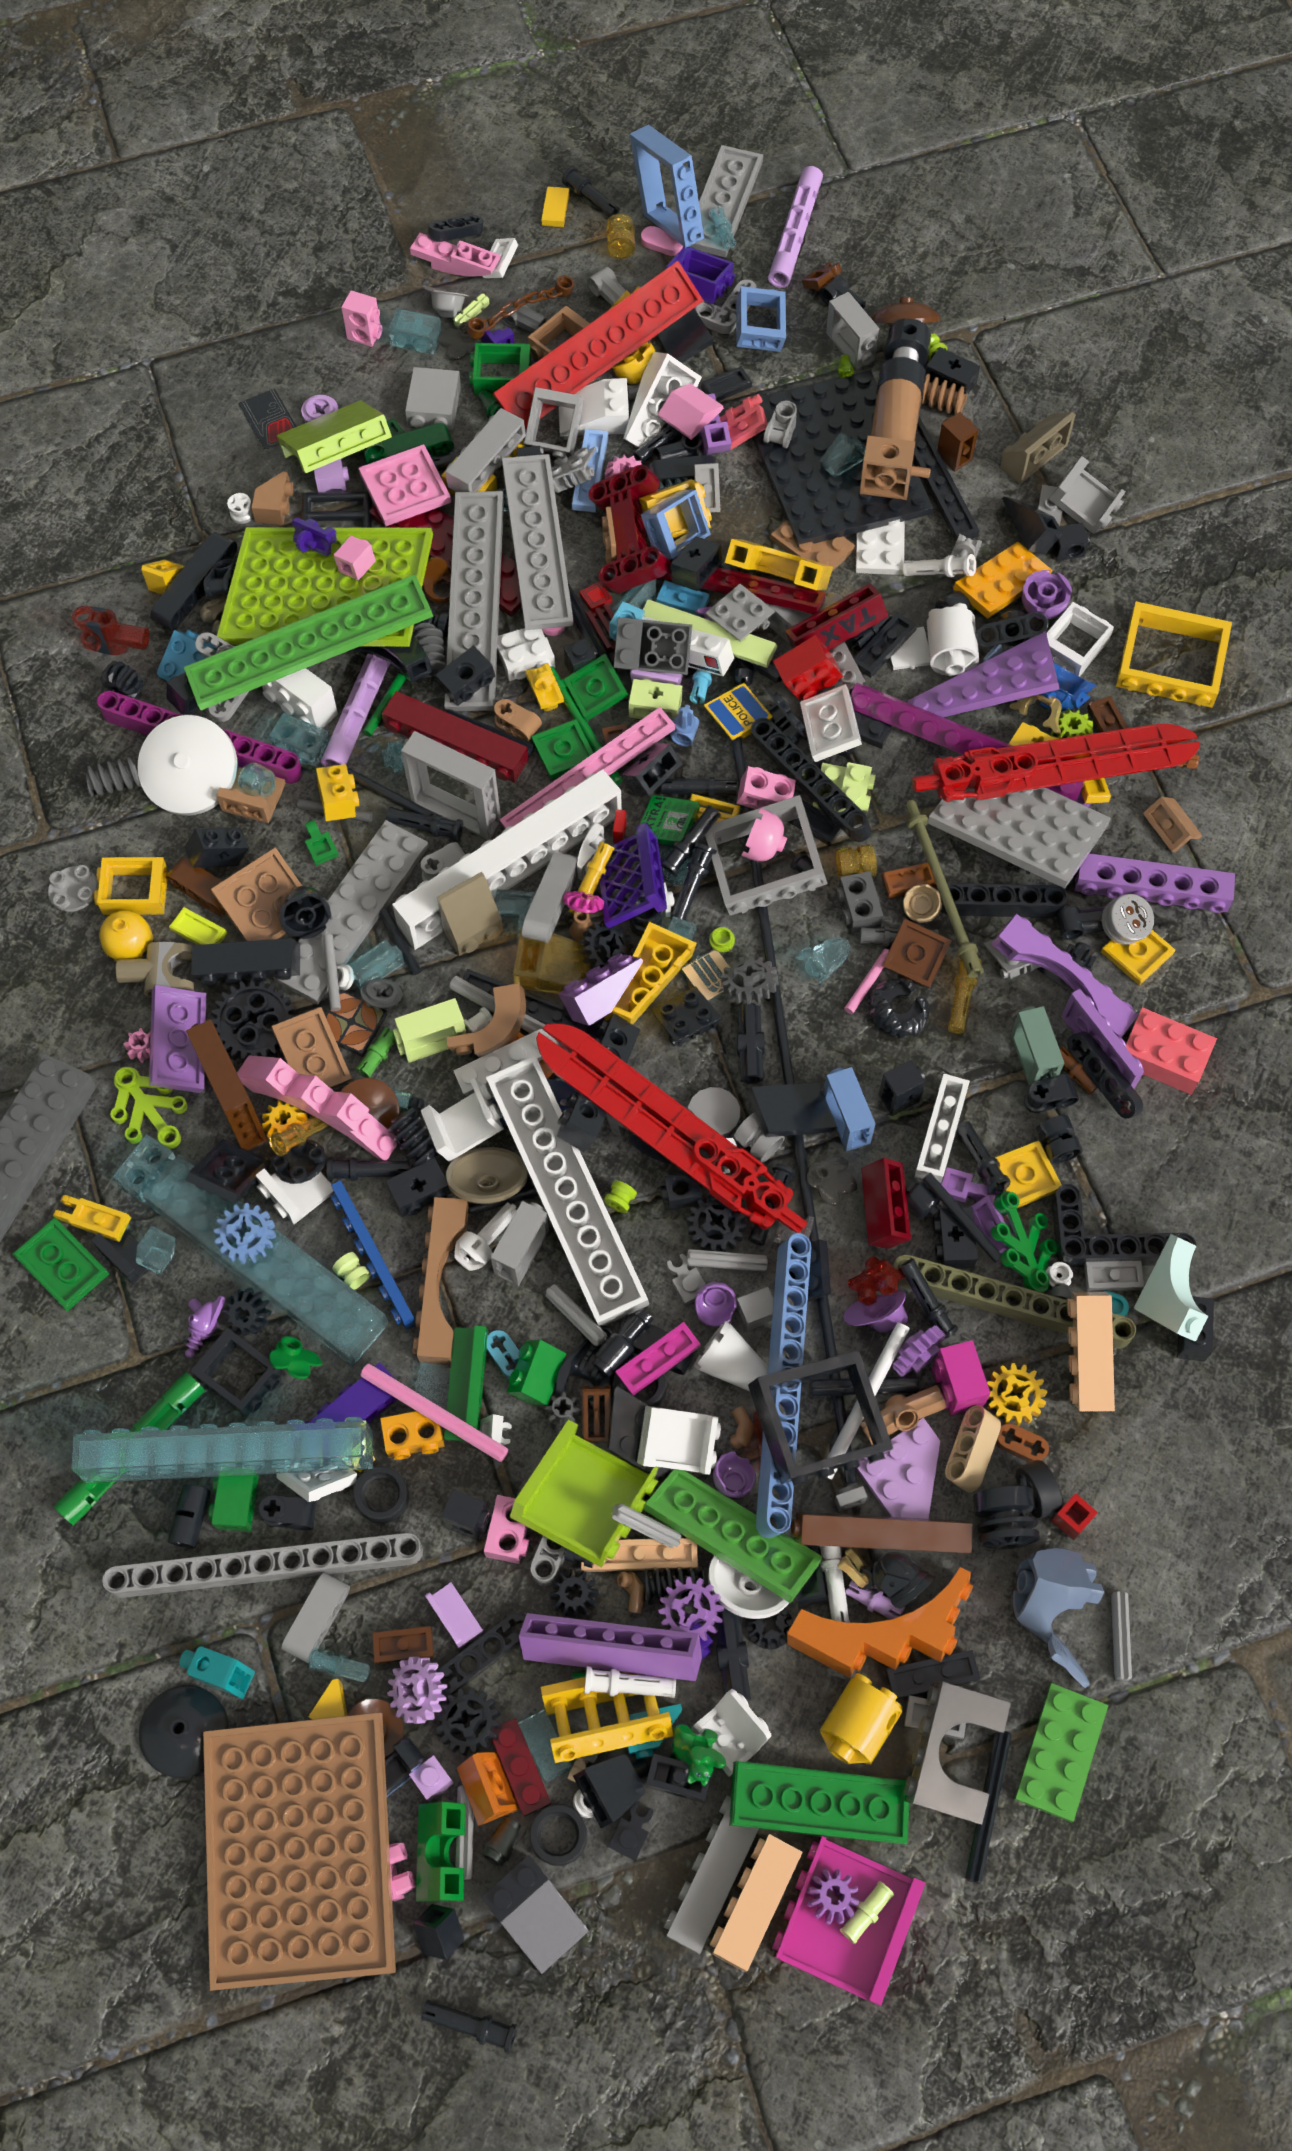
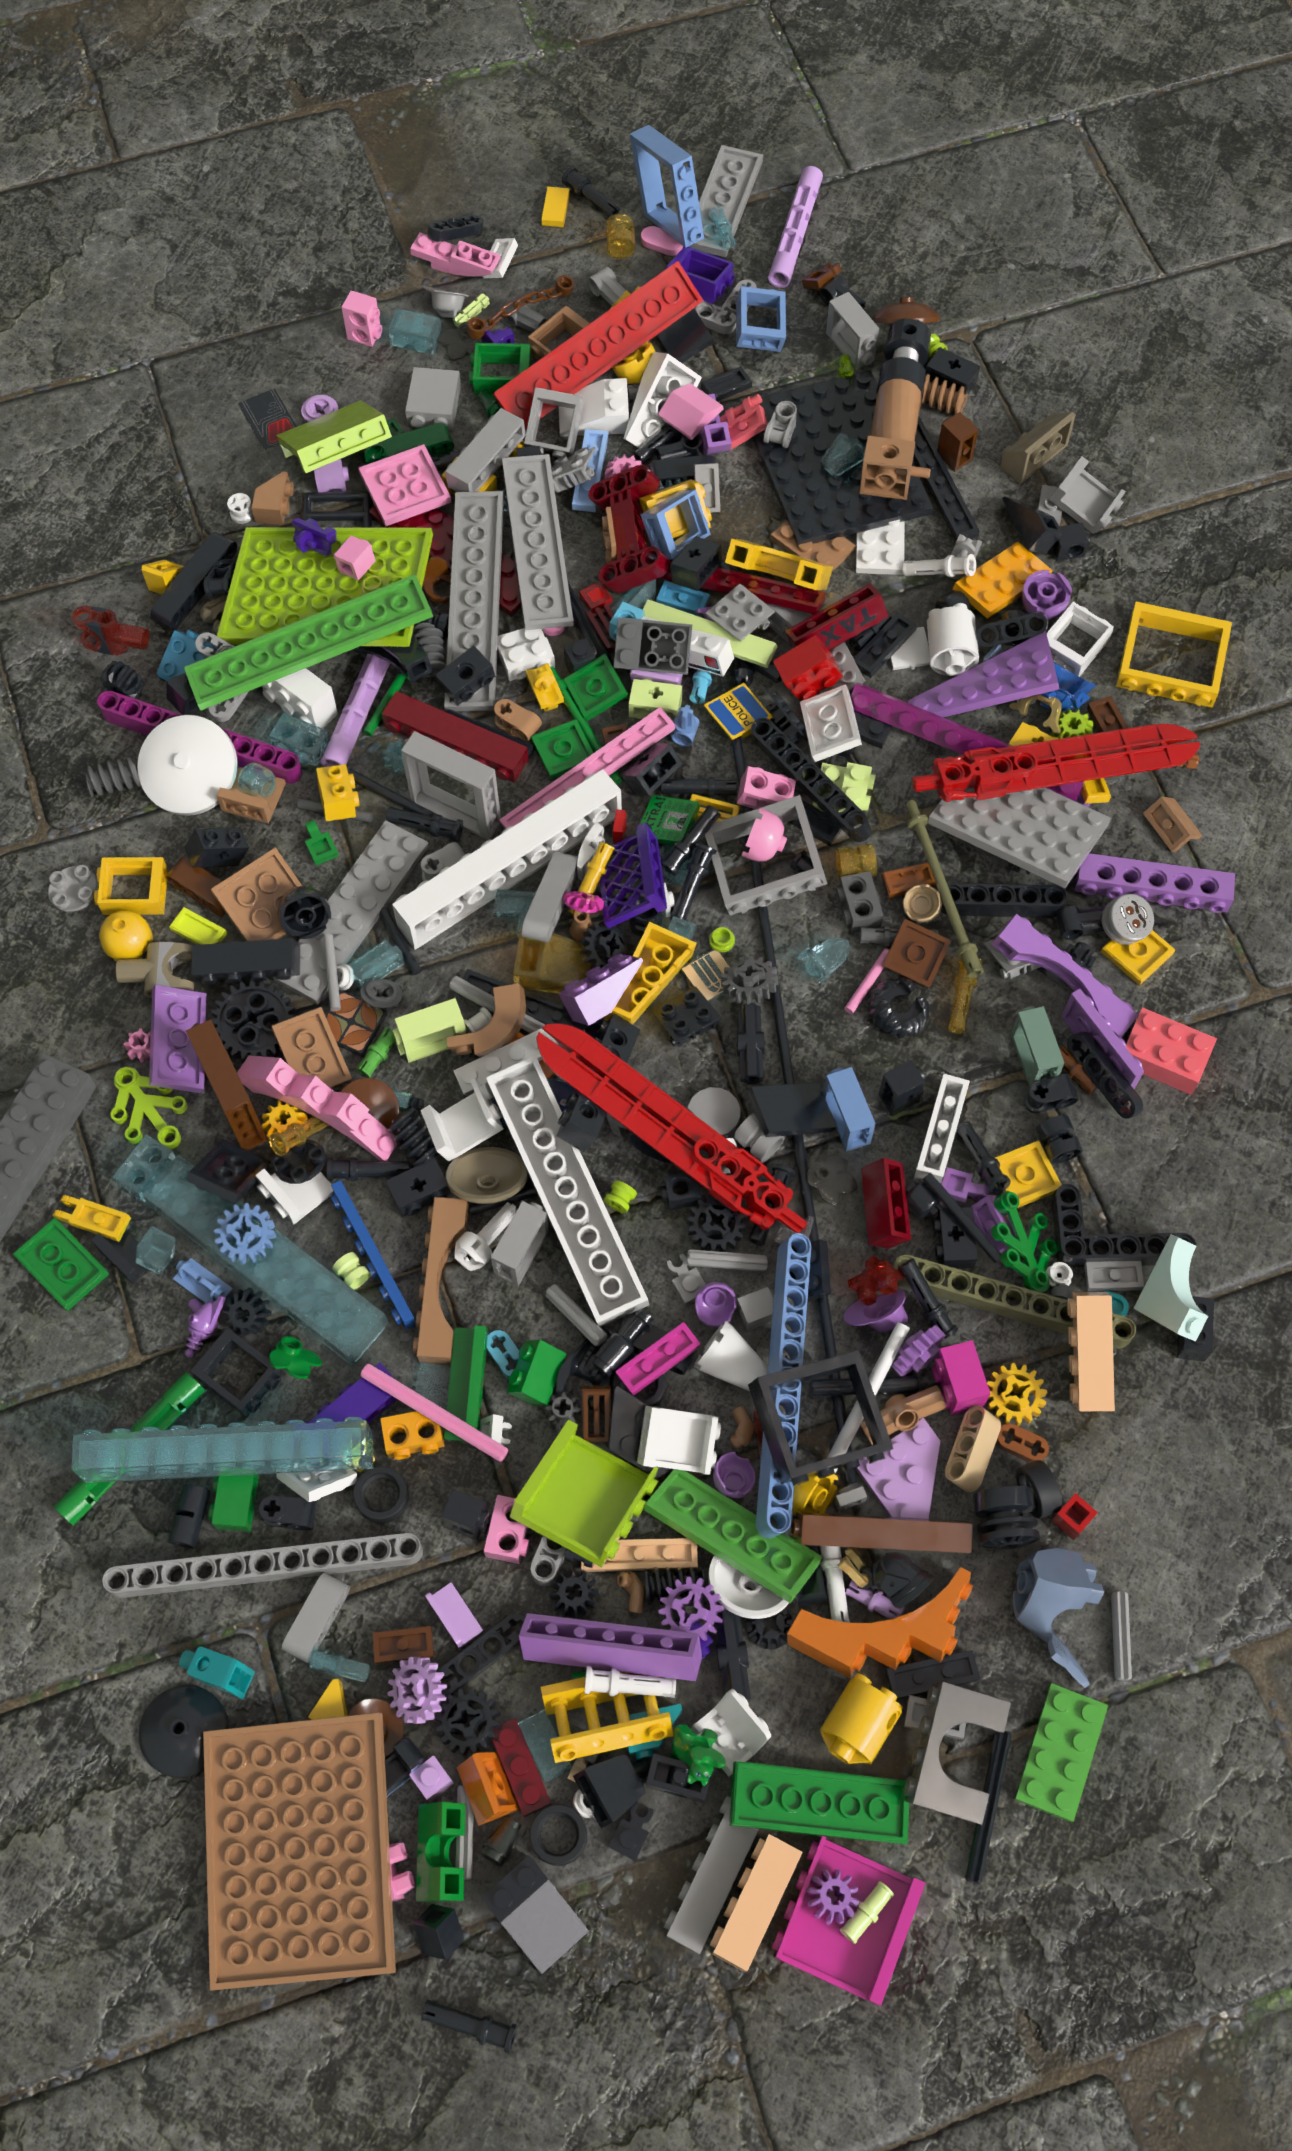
dark tan slope [437,872,503,956] -> none
light grey axle [611,1503,681,1548] -> none
none -> medium blue hinge [173,1258,233,1303]
none -> yellow cylinder [792,1474,838,1517]

